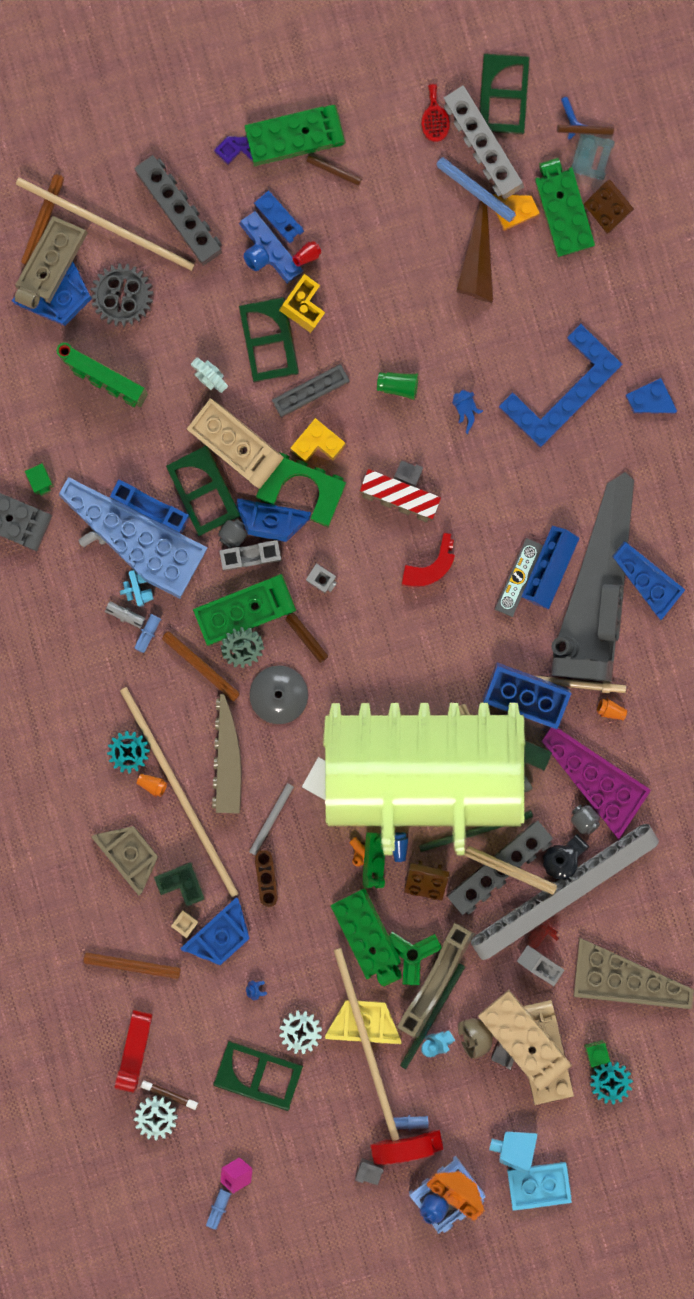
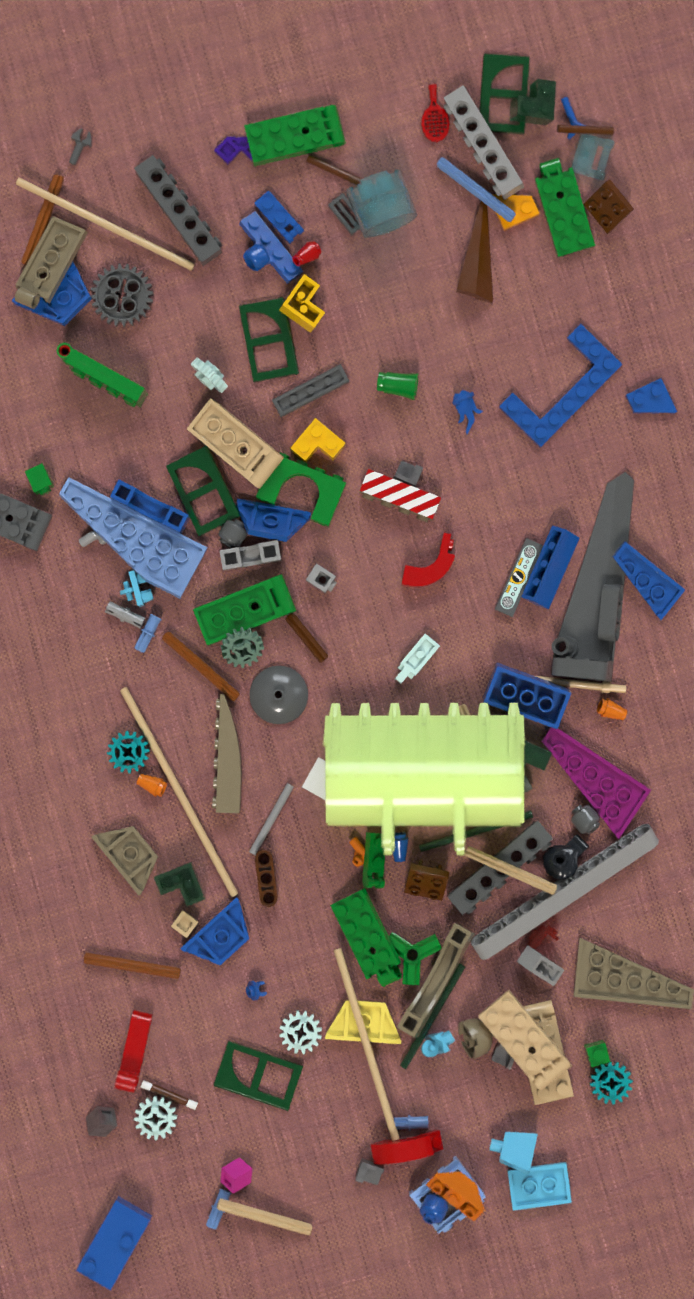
none -> dark grey bar [69,128,92,165]
none -> blue brick [76,1196,152,1290]
none -> flat silver panel [86,1106,117,1137]
none -> tan axle [217,1199,312,1235]
none -> dark grey tile [328,193,367,236]
none -> clear light blue brick [346,169,418,238]
none -> light aqua hinge [395,634,440,684]
none -> clear green brick [509,79,556,126]

